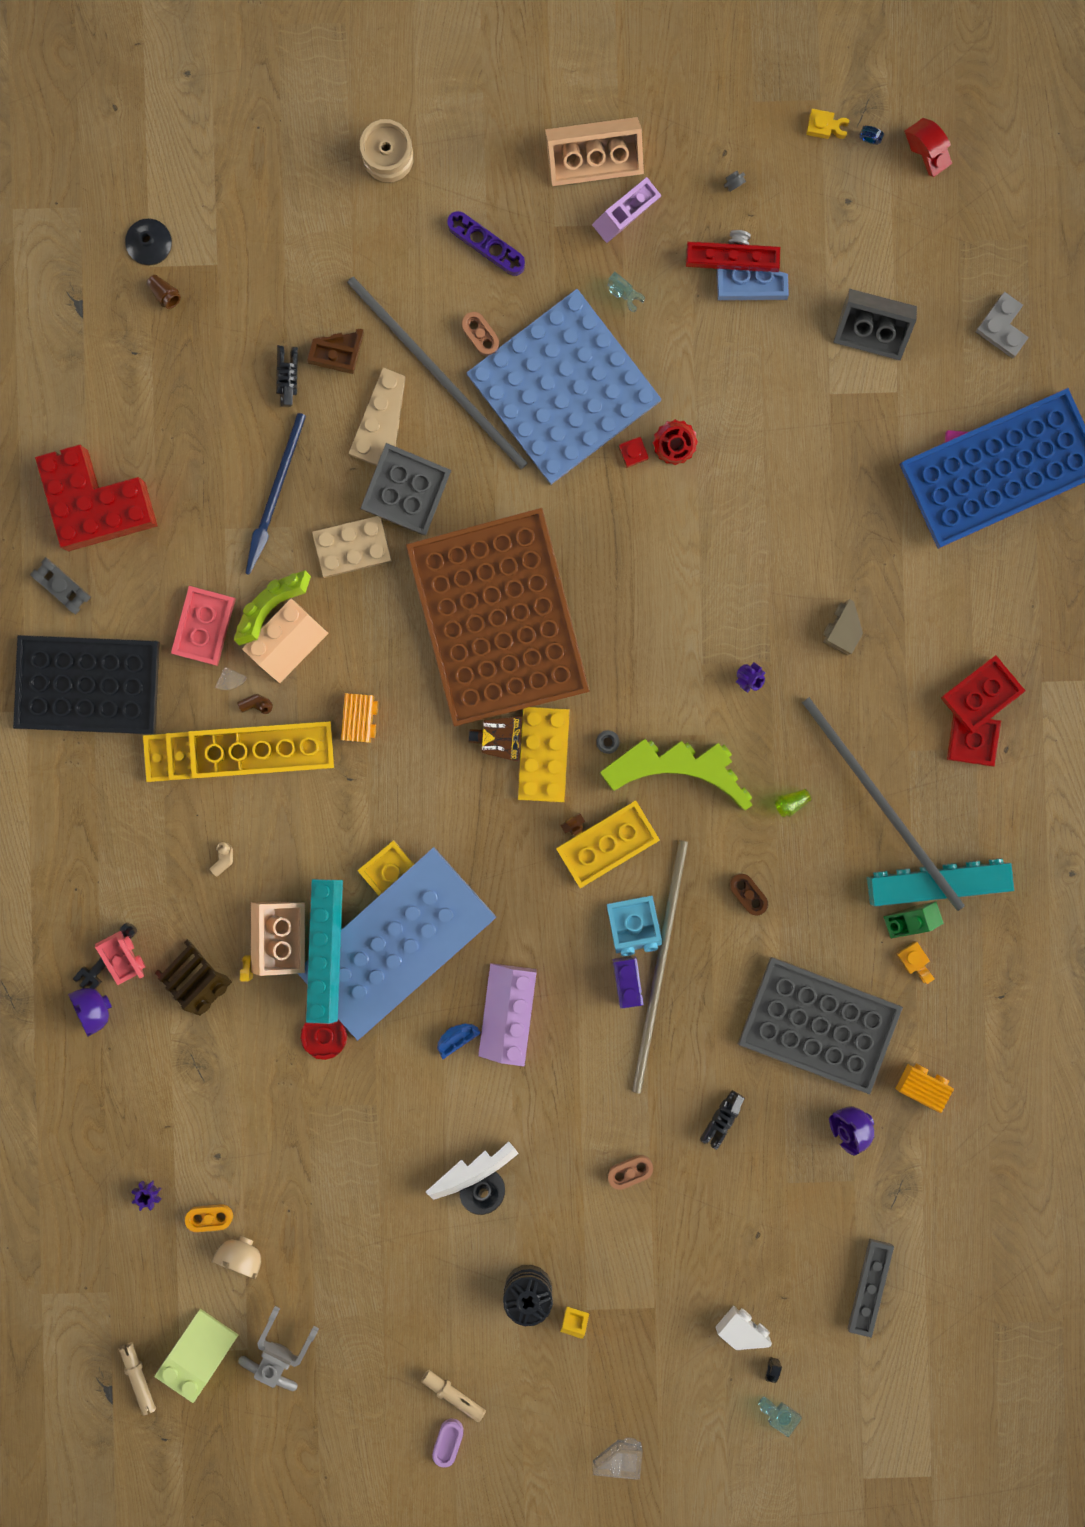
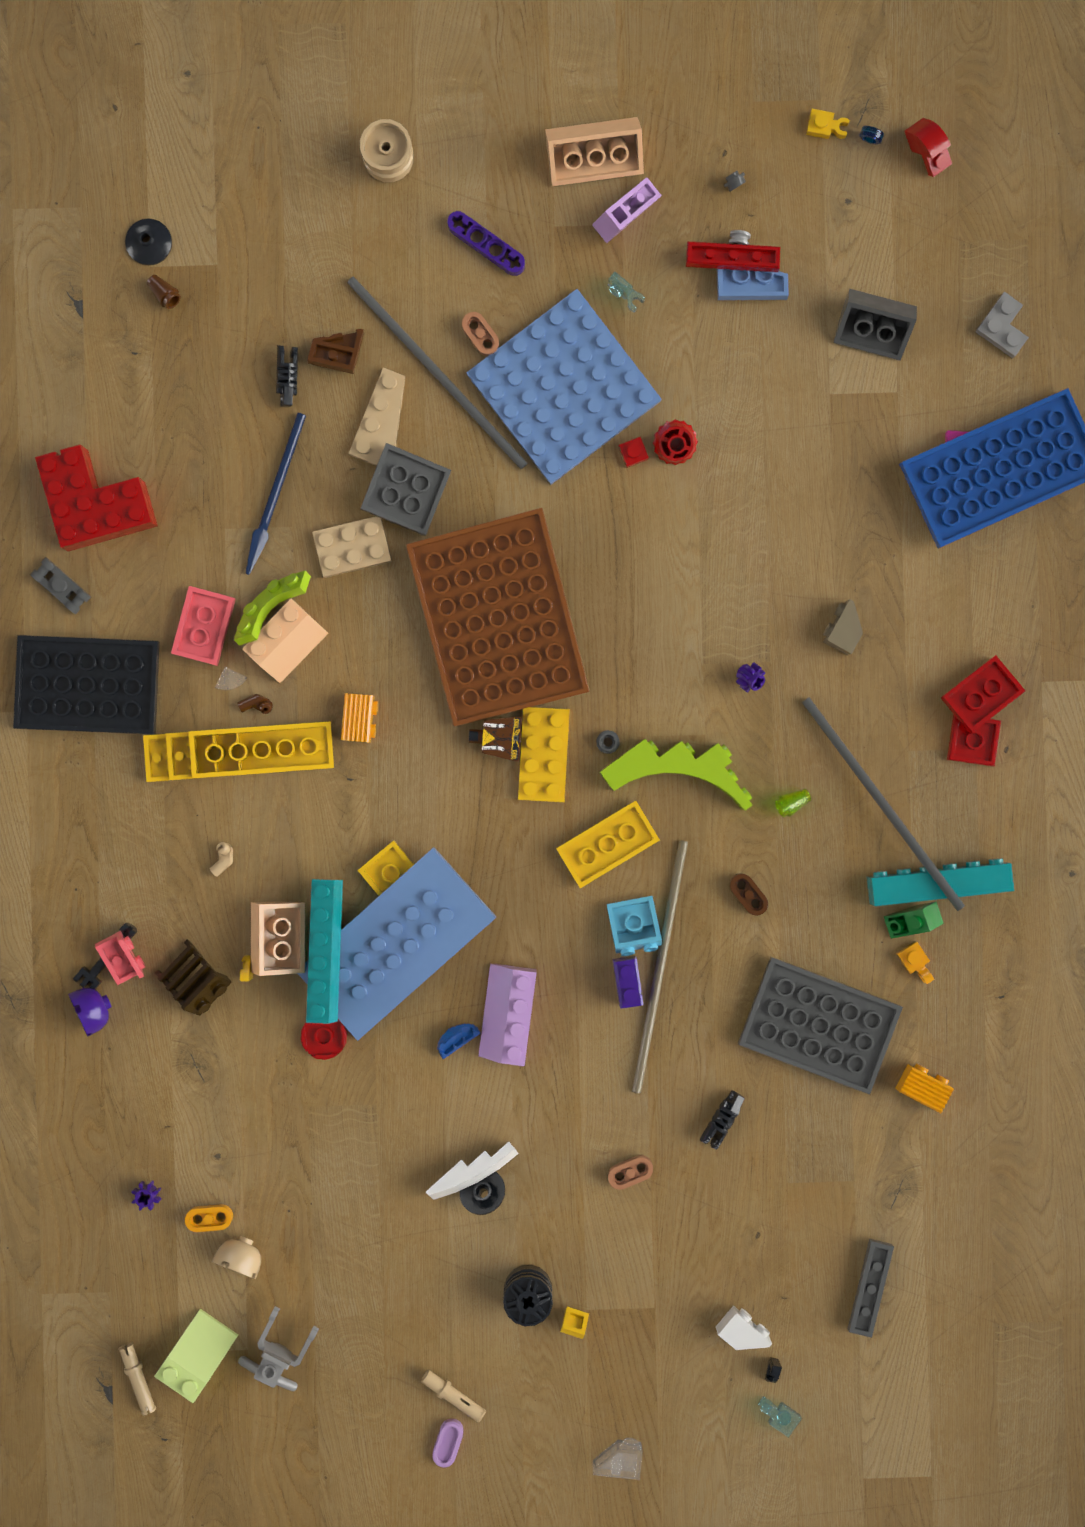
reddish brown plate [560,813,585,836] -> none
dark purple cylinder [829,1106,874,1156] -> none

